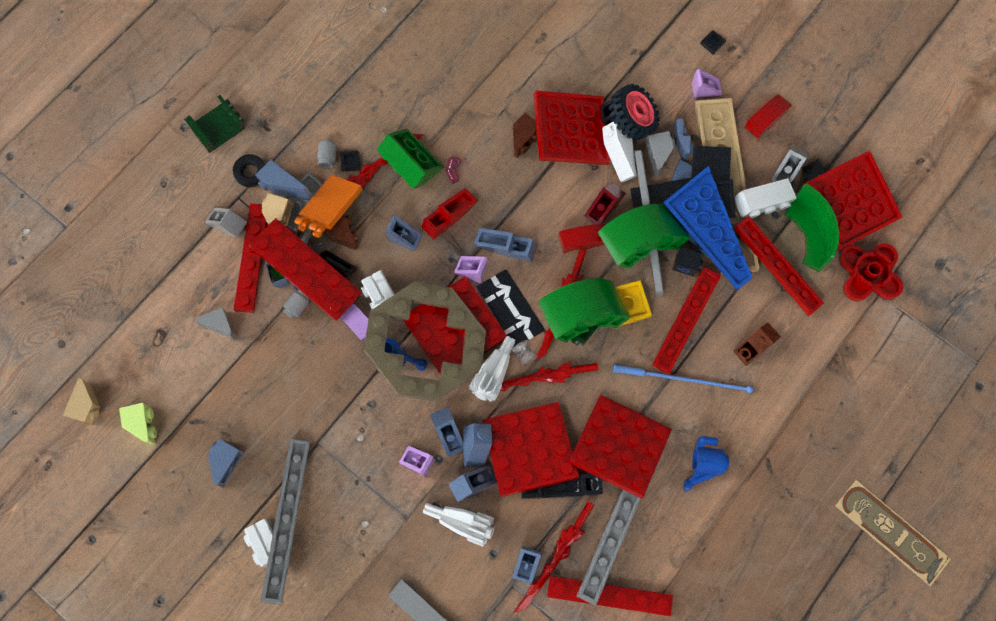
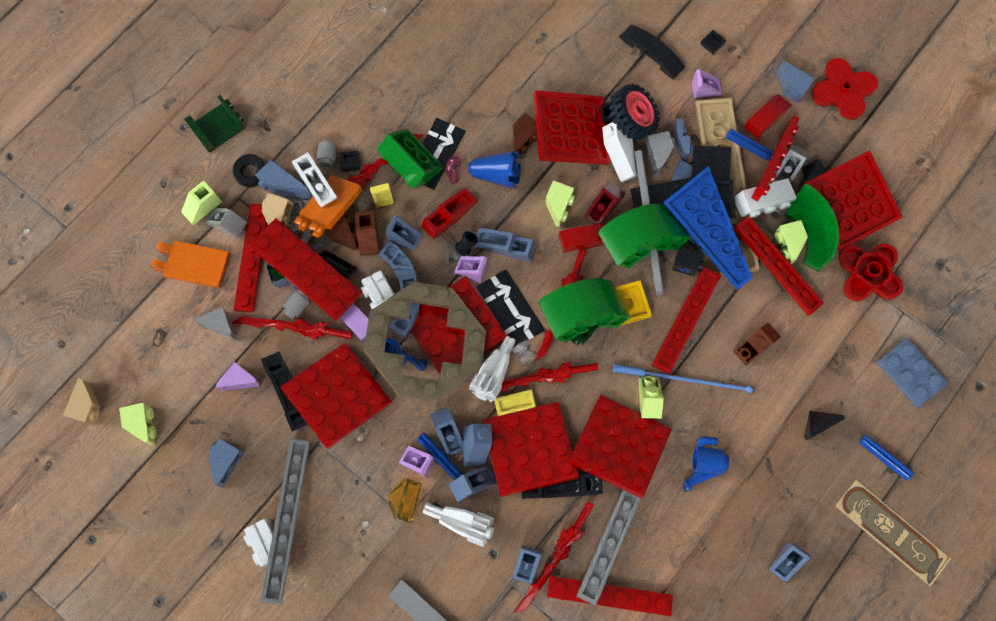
none -> orange tile [151,240,230,289]
none -> yellowish green slope [181,180,222,225]
none -> lavender slope [216,362,261,391]
none -> red sword [231,317,353,340]
none -> black slope [261,351,308,431]
none -> red plate [280,343,392,450]
none -> white slope [292,152,337,208]
none -> copper slope [355,211,379,256]
none -> light yellow tile [370,183,394,208]
none -> sand blue tile [378,240,420,339]
none -> clear yellow slope [387,478,422,523]
none -> blue axle [417,433,463,480]
none -> black sticker [422,118,466,190]
none -> black bush [455,231,478,256]
none -> blue cone [468,151,521,188]
none -> light yellow tile [494,389,536,416]
none -> yellowish green slope [546,180,576,227]
none -> black slope [619,25,685,80]
none -> yellowish green slope [639,376,664,418]
none -> blue axle [726,129,774,162]
none -> red plate [751,115,800,202]
none -> sand blue slope [769,543,811,582]
none -> yellowish green slope [774,220,808,265]
none -> sand blue slope [777,60,814,103]
none -> black slope [804,411,846,440]
none -> red plant [811,58,878,120]
none -> blue axle [859,435,914,480]
none -> sand blue plate [876,338,948,408]

